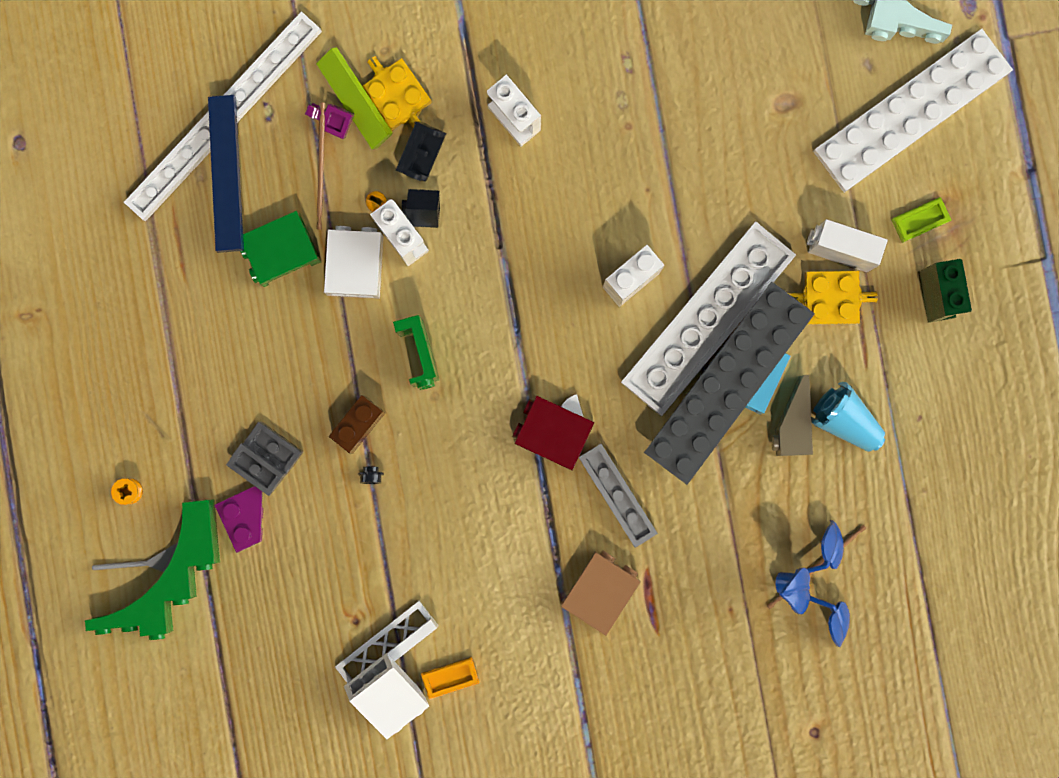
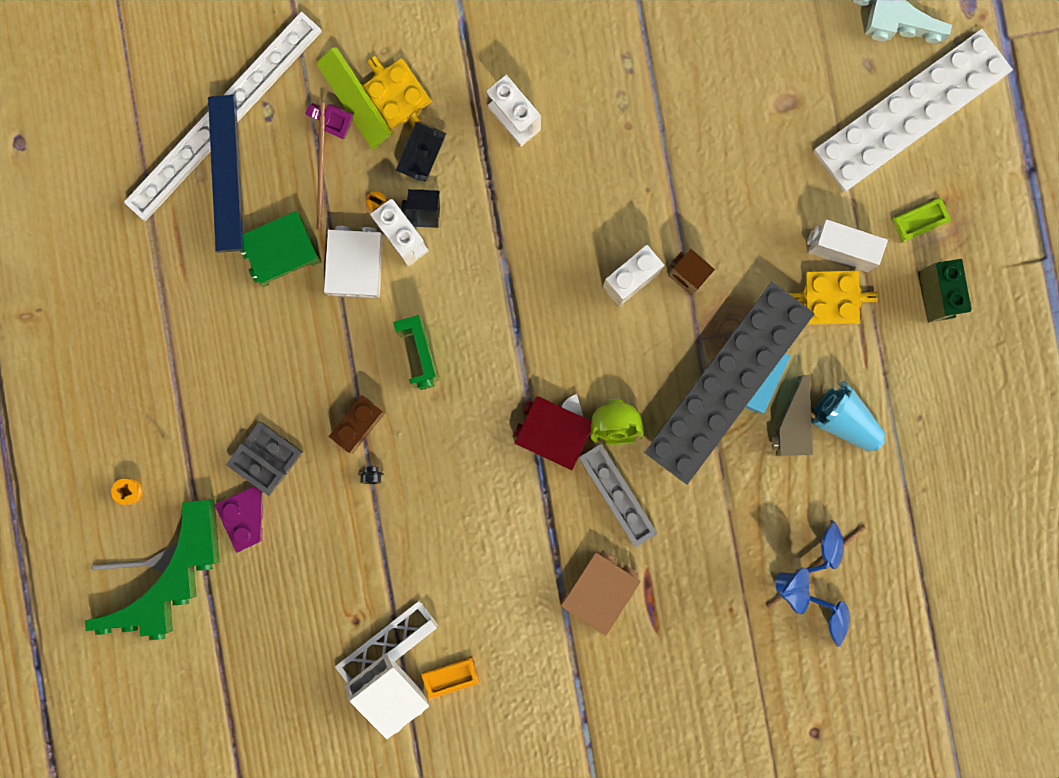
white plate [621,222,796,416] -> none
none -> lime cylinder [591,399,644,445]
none -> reddish brown brick [668,248,715,296]

